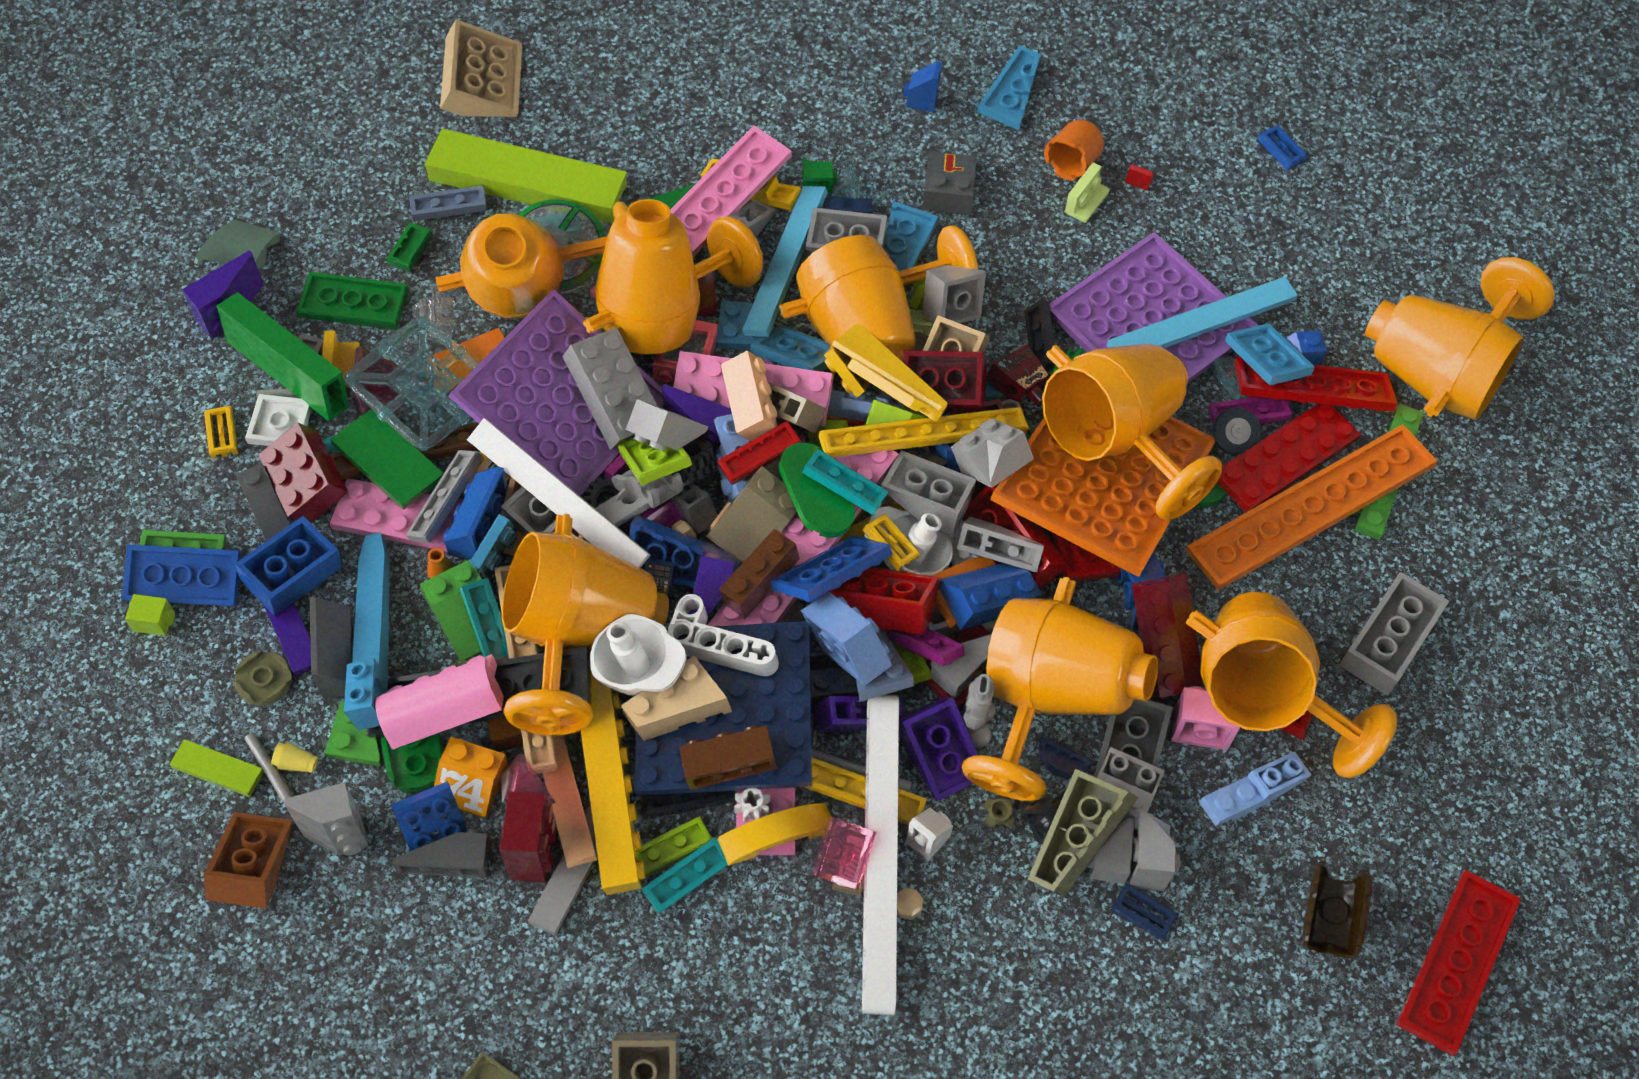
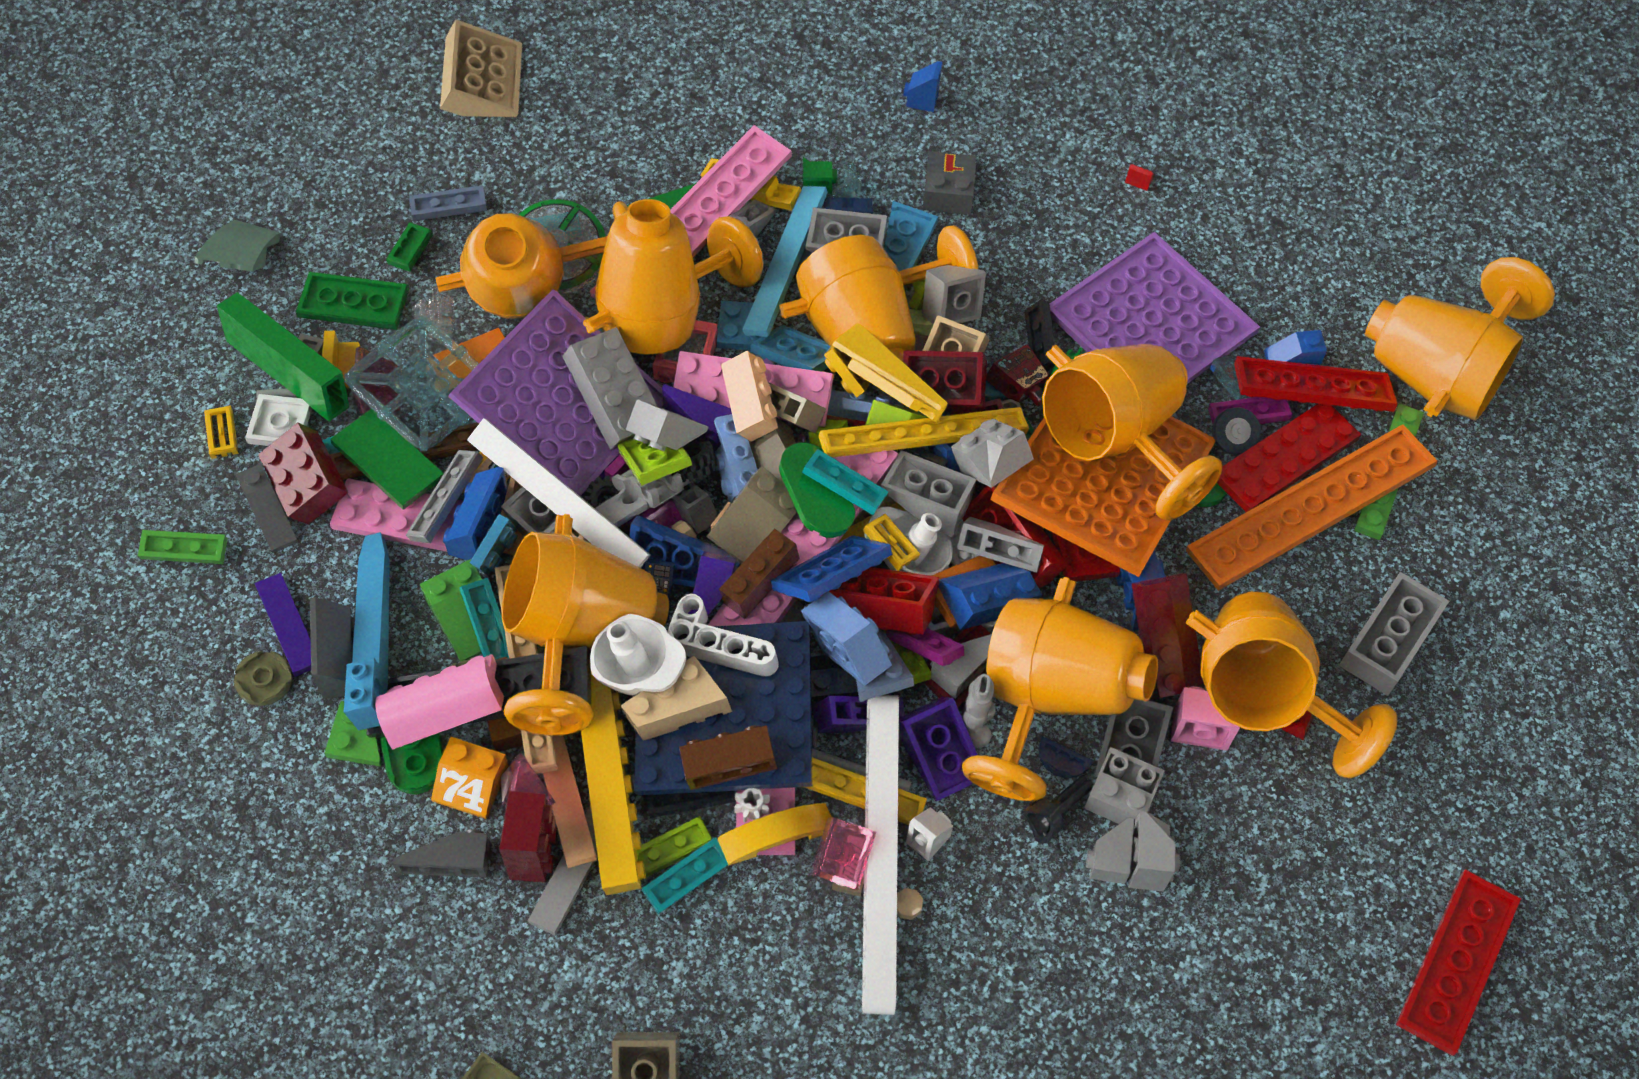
blue plate [122,544,242,607] -> none
lime brick [125,594,175,636] -> none
lime tile [169,739,264,797] -> none
dark purple slope [182,250,264,339] -> none
dark orange slope [204,812,293,909] -> none
blue brick [235,516,342,616] -> none
light grey bar [244,733,294,820] -> none
light yellow cone [271,741,318,773] -> none
light grey slope [284,782,369,856] -> none
blue plate [391,781,467,851] -> none
lime tile [424,128,627,224] -> none
orange cone [427,548,454,579] -> none
dark red slope [697,271,717,316] -> none
red plate [717,421,802,485] -> none
dark azure wing [977,45,1040,130] -> none
olive plate [984,798,1014,827] -> none
olive wedge [1028,769,1139,895] -> none
orange cylinder [1044,119,1104,181] -> none
yellowish green bracket [1065,162,1109,223] -> none
medium azure tile [1107,277,1298,348] -> none
dark blue tile [1110,883,1179,941] -> none
light blue slope [1199,751,1311,826] -> none
dark azure plate [1225,323,1315,385] -> none
blue tile [1258,125,1308,171] -> none
dark brown animal [1303,861,1372,959] -> none

